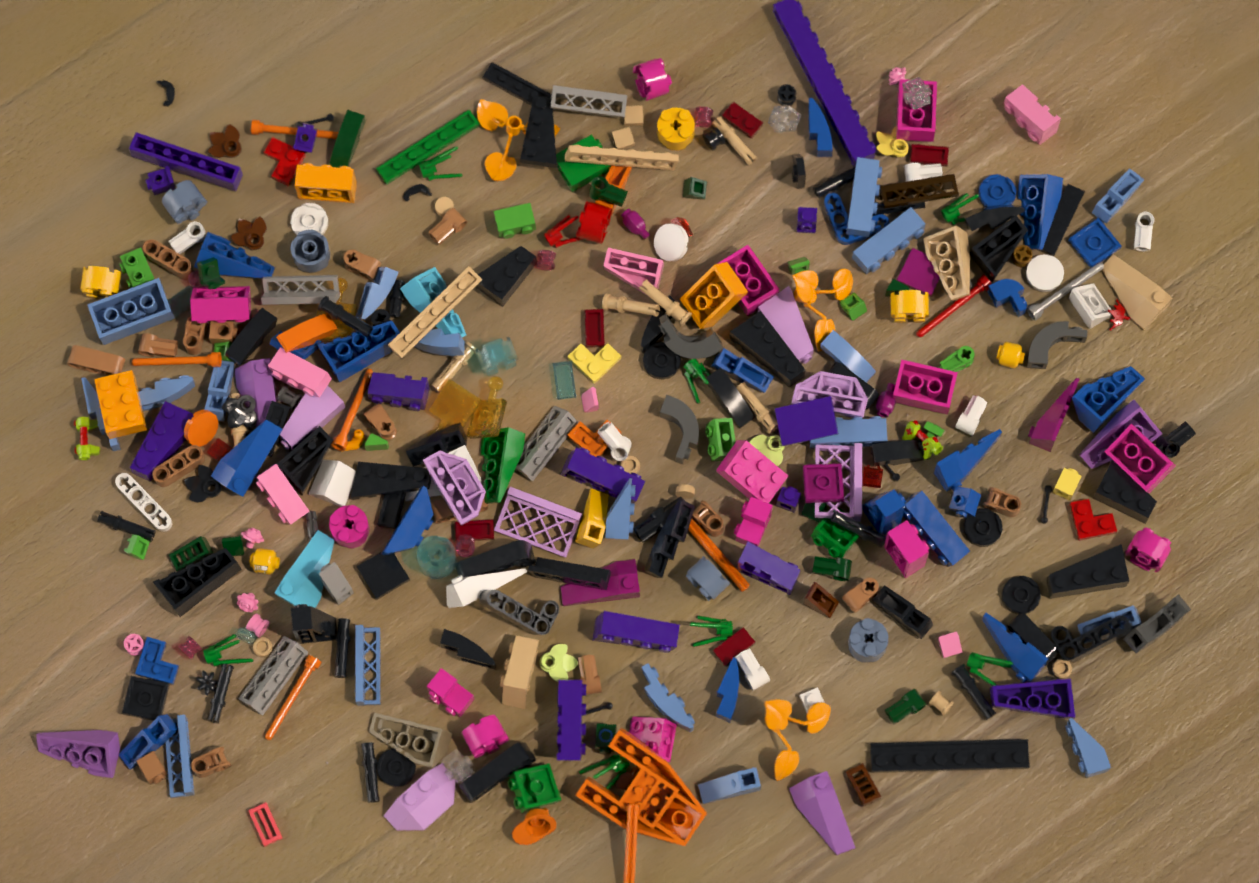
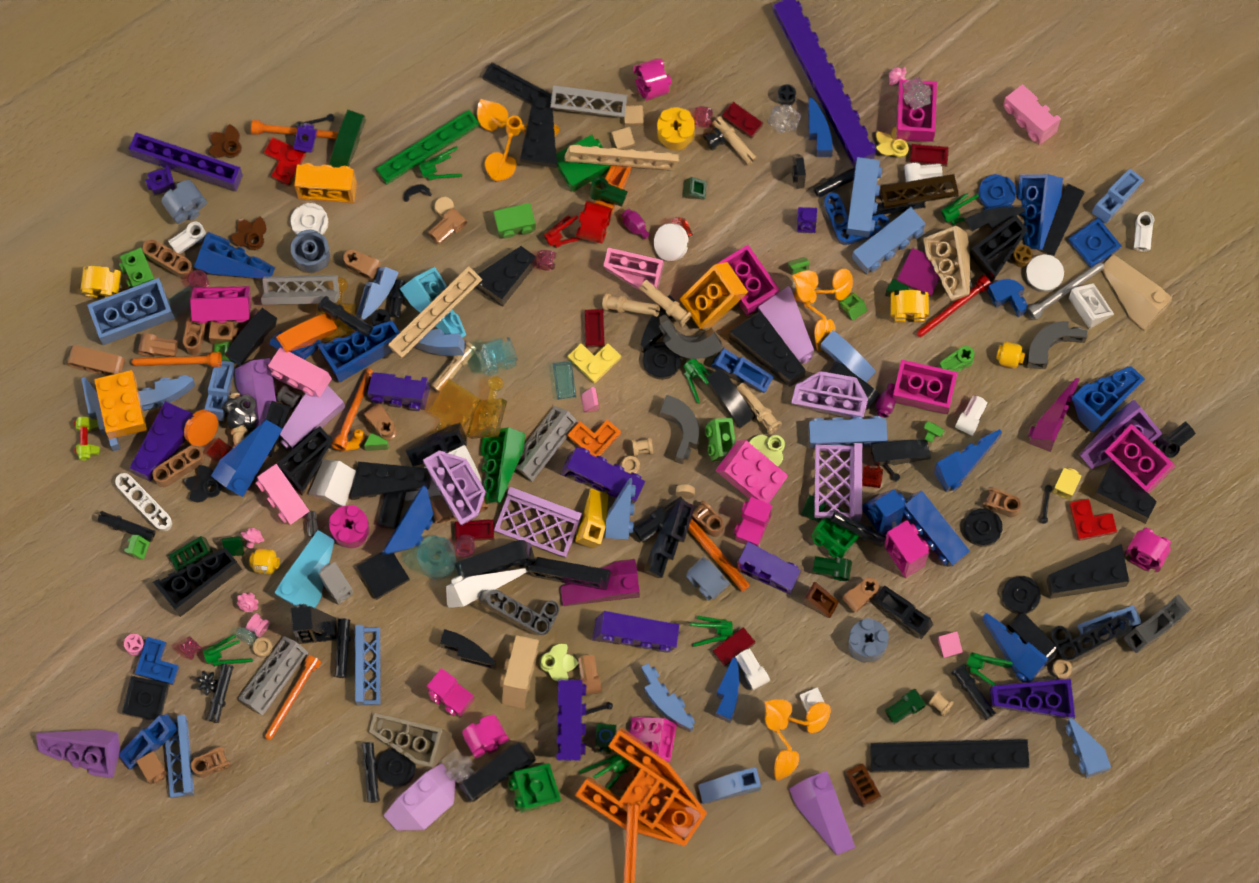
black piece [157,80,175,107] -> none
dark green bracket [197,257,225,289] -> none
coral tile [248,802,283,847] -> none
orange piece [512,808,557,845] -> none
white piece [597,422,632,461] -> none
dark purple tile [775,396,839,446] -> none
dark purple brick [777,486,801,513] -> none
magenta tile [803,463,844,503] -> none
lime piece [902,420,943,460] -> none
blue brick [949,486,981,518] -> none
red piece [1108,299,1130,331] -> none
none -> tan bush [632,437,653,457]

